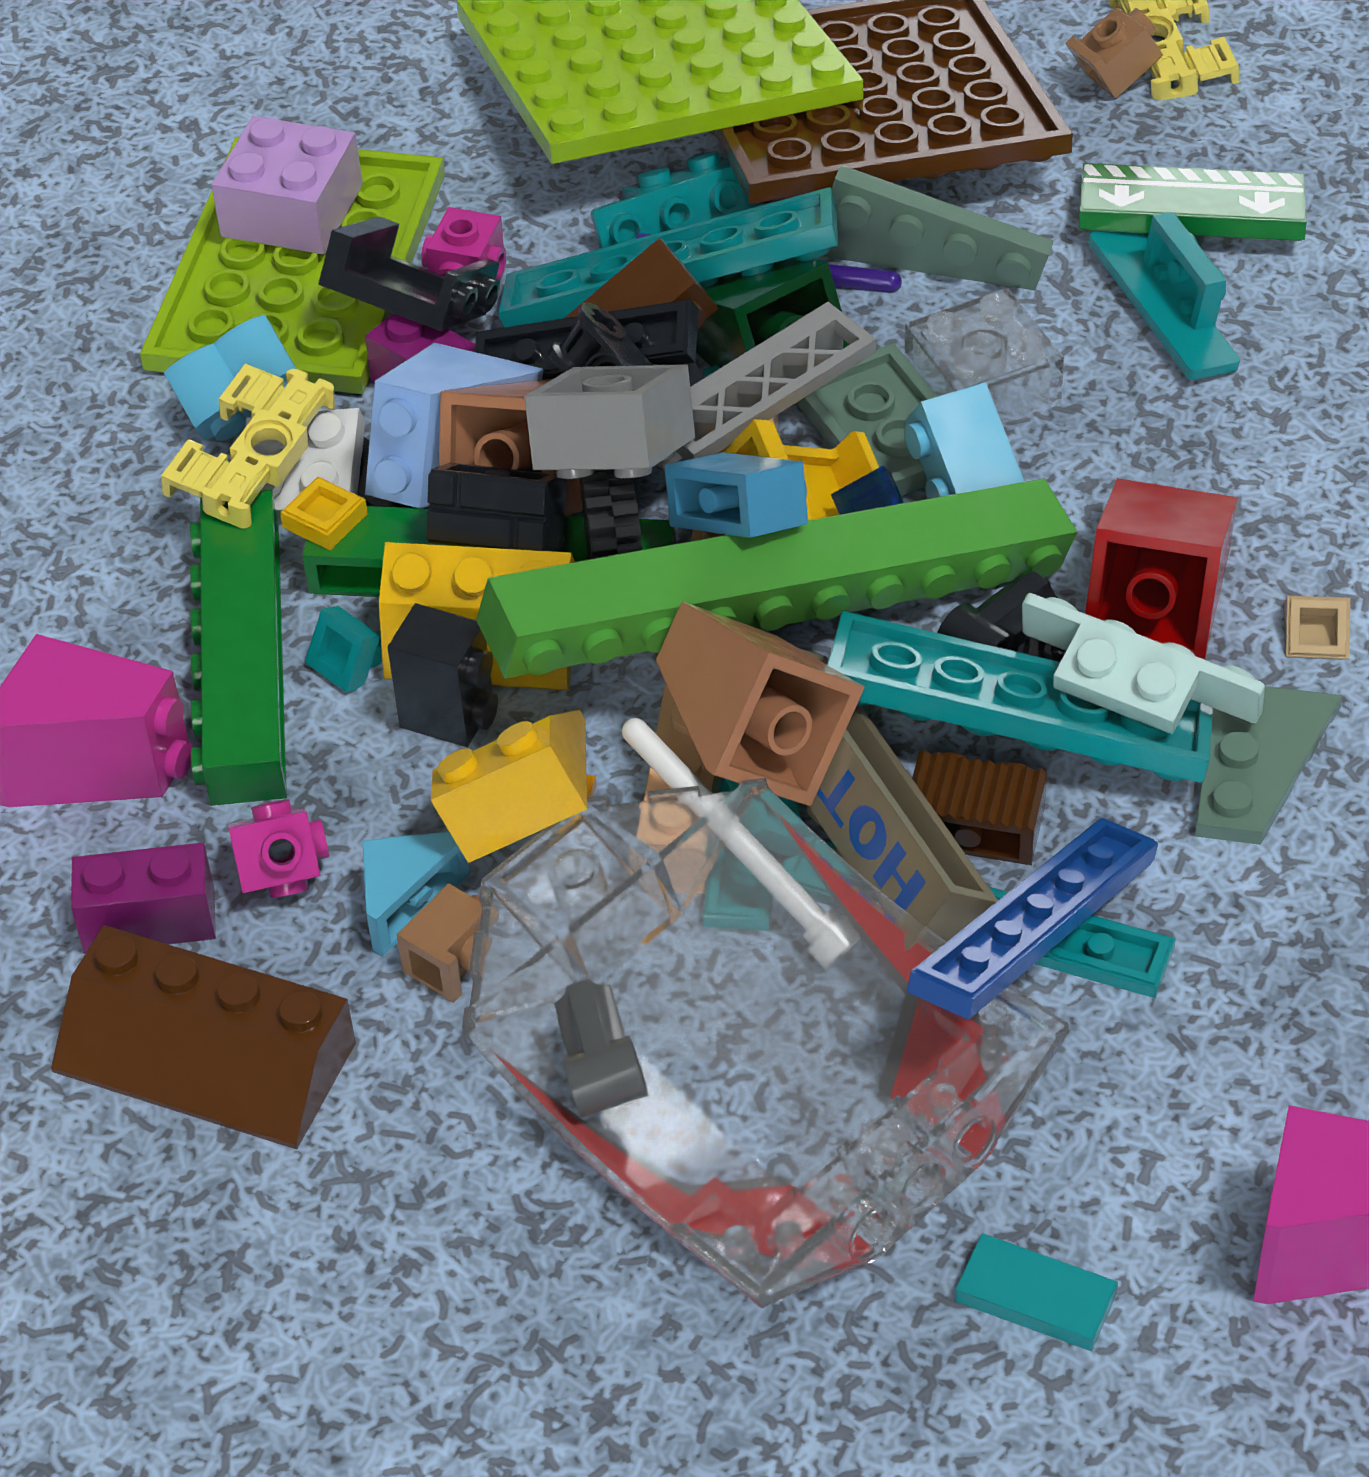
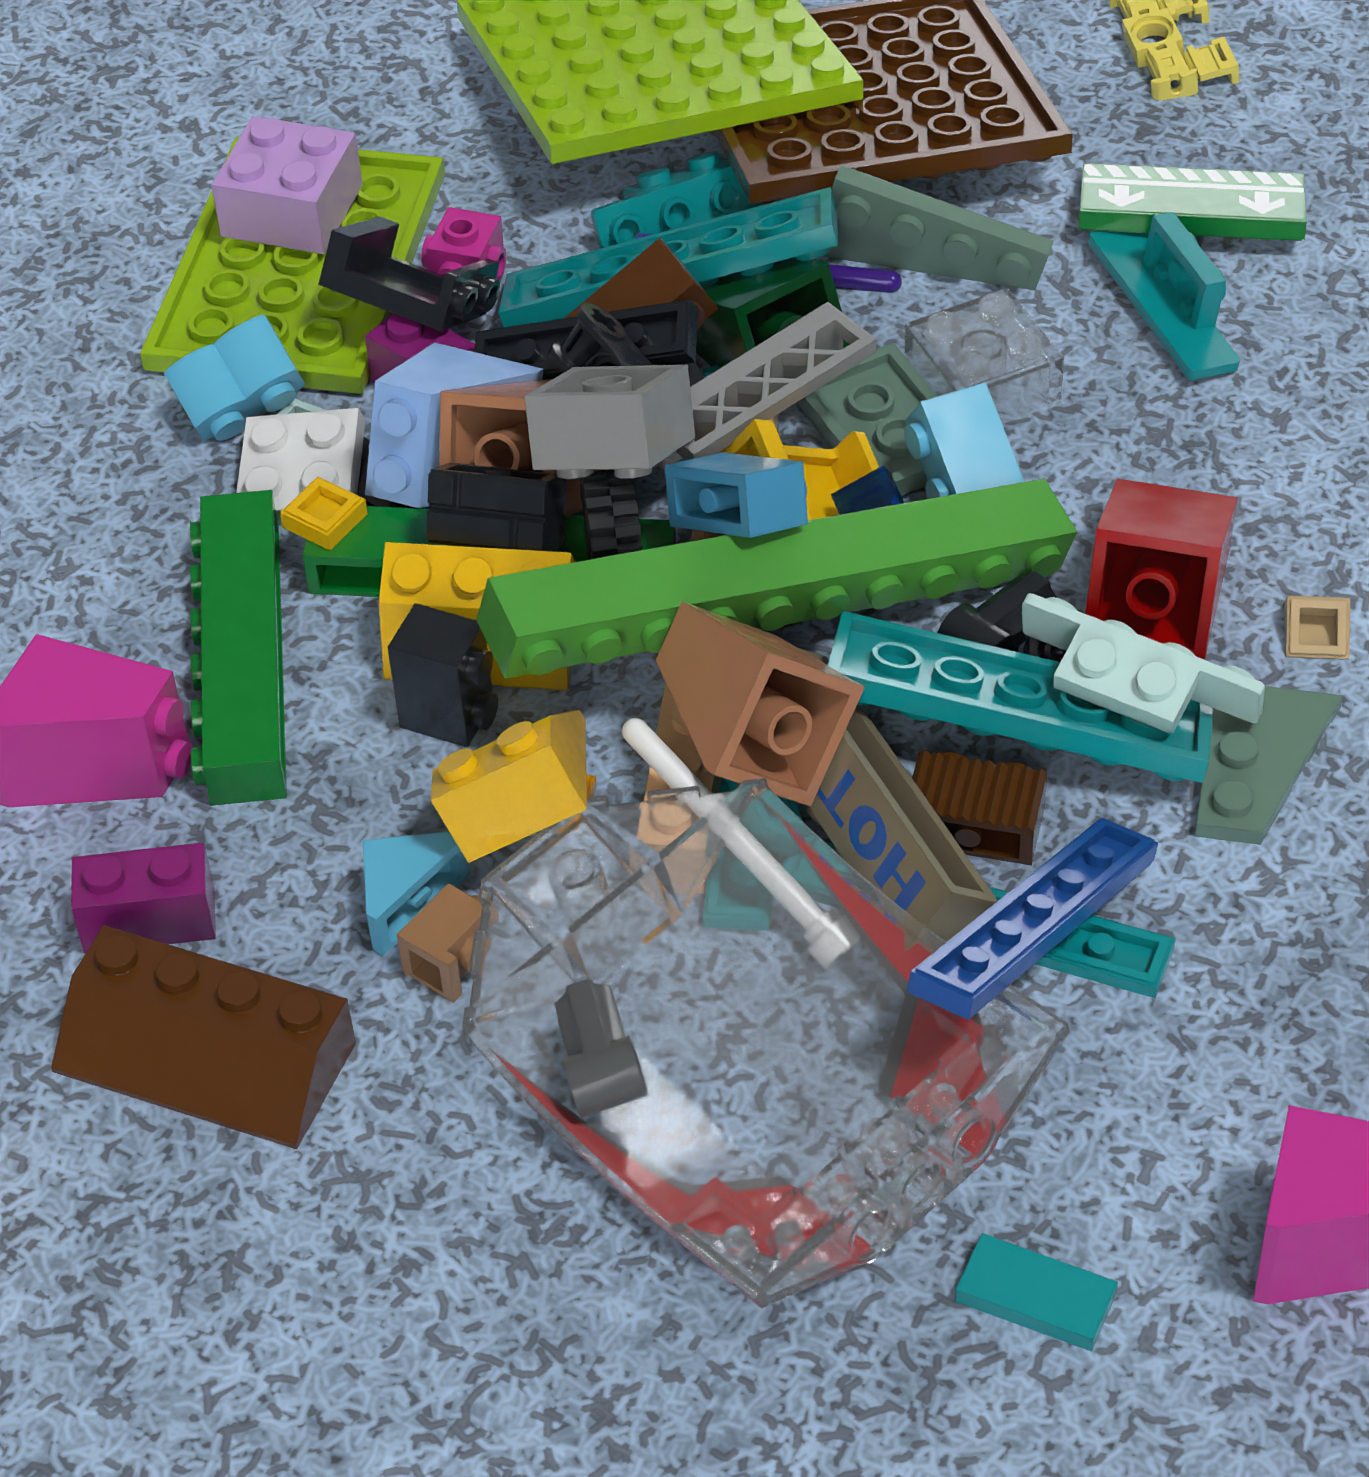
light yellow piece [161,363,335,528] -> none
dark pink brick [227,799,329,898] -> none
teal tile [305,606,382,693] -> none
medium nougat brick [1065,7,1163,99] -> none

